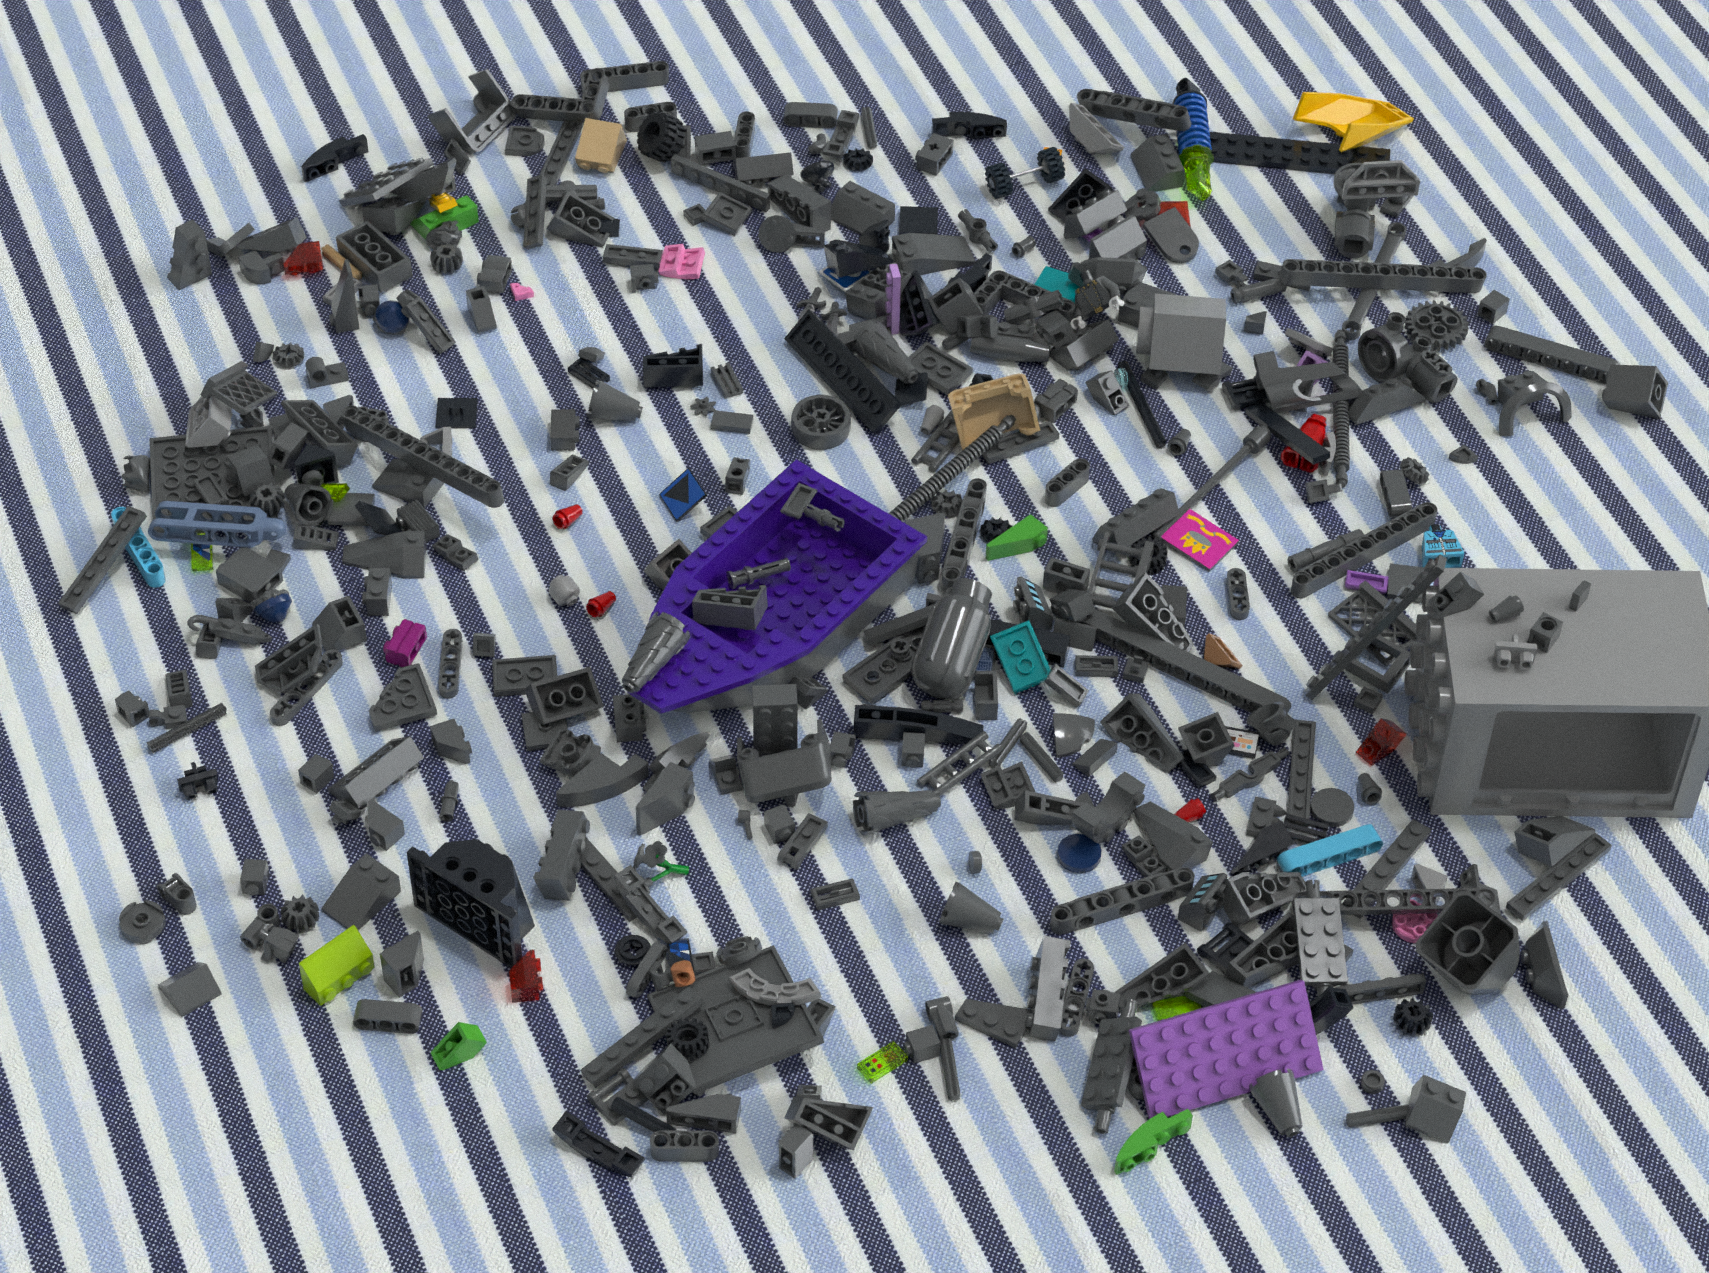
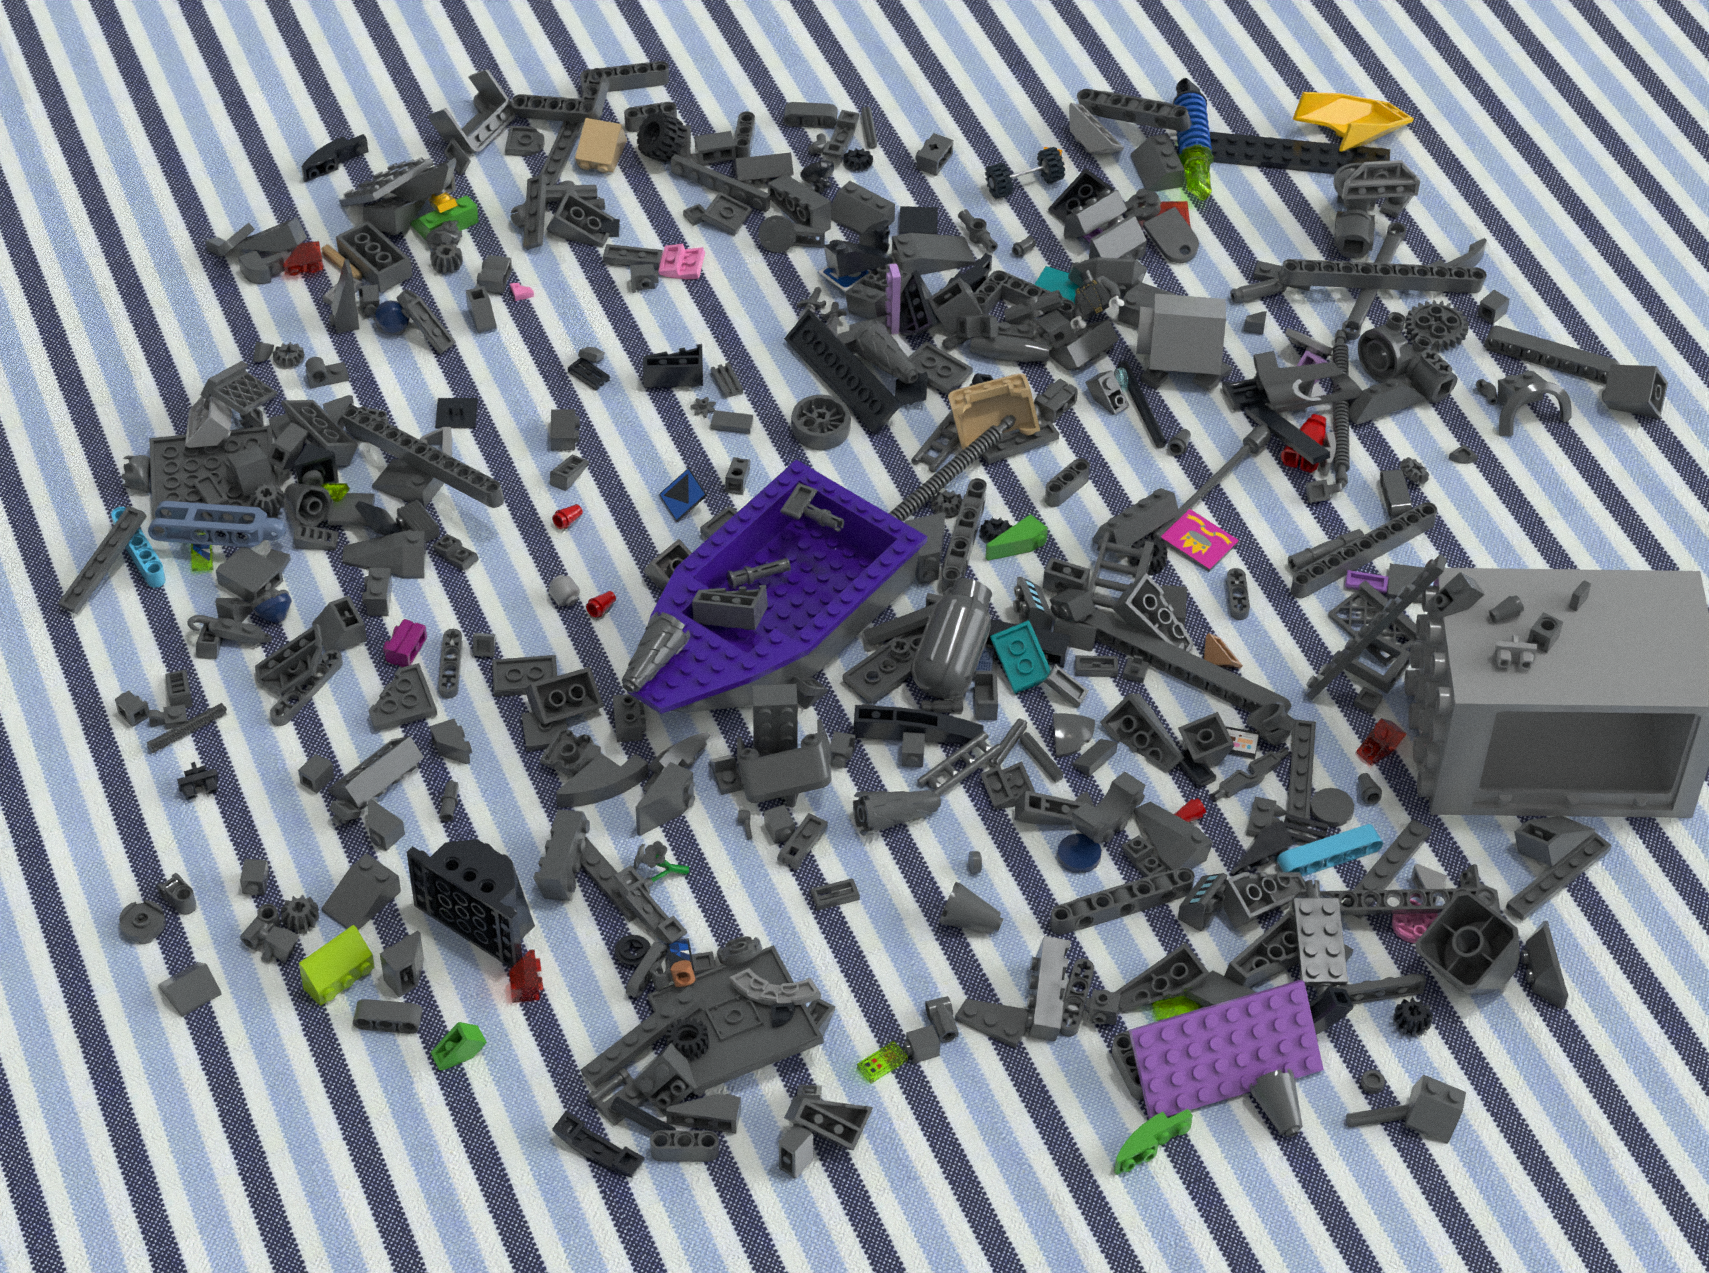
dark grey wedge [167,219,212,290] -> none
dark grey cone [586,380,643,421] -> none
light grey cone [920,405,944,435] -> none
black slope [931,112,1007,139] -> none
dark grey axle [940,1038,961,1101] -> none
dark grey plate [1081,999,1142,1134] -> none
black plate [1197,922,1254,973] -> none
dark grey plate [1215,260,1248,288] -> none
medium azure torso [1422,524,1464,568] -> none

